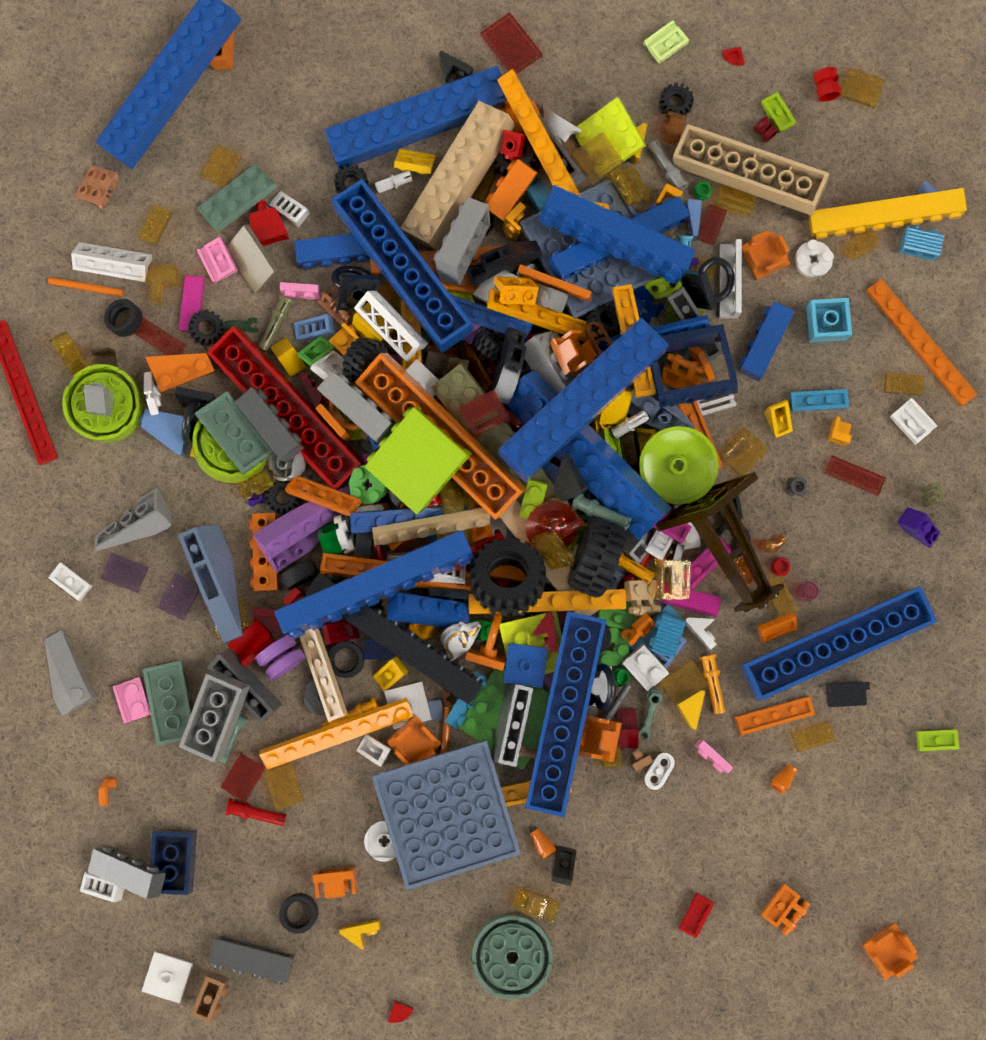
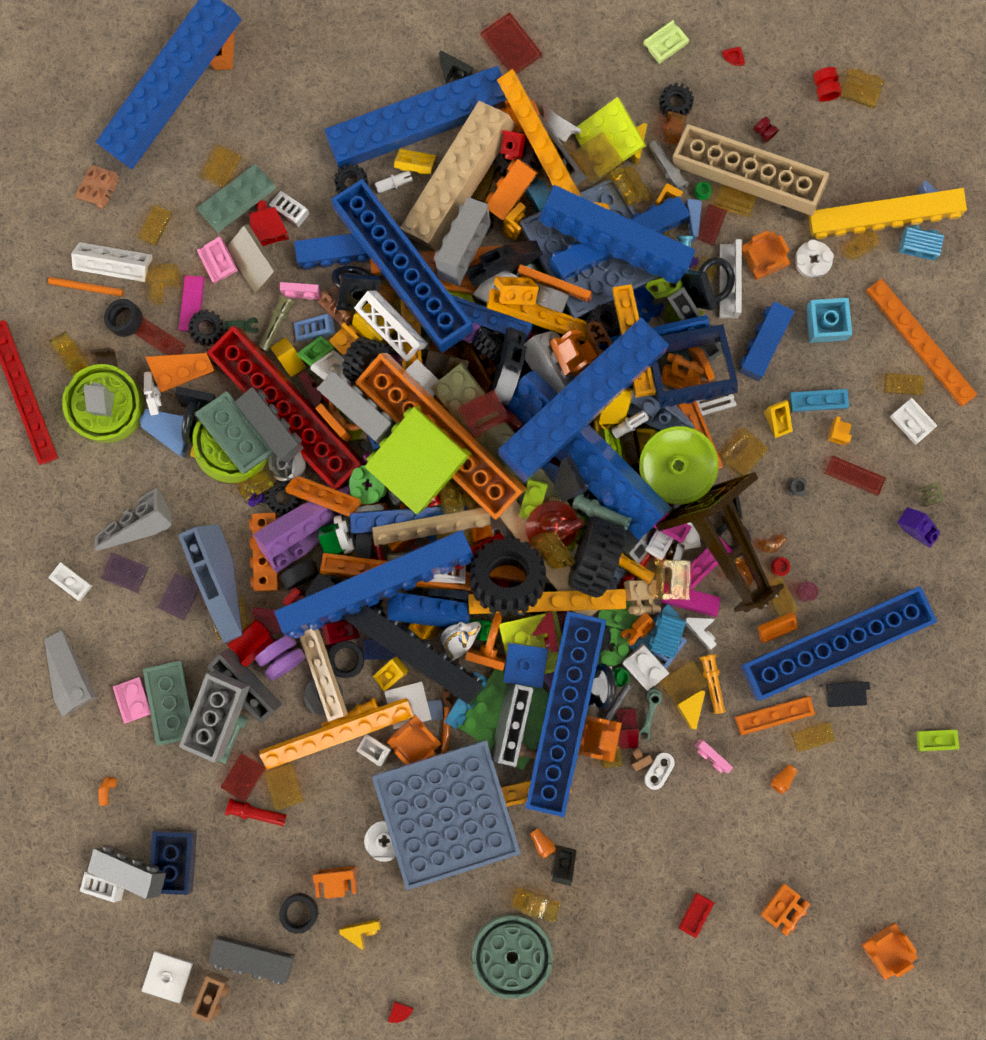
lime plate [761,92,797,134] -> none

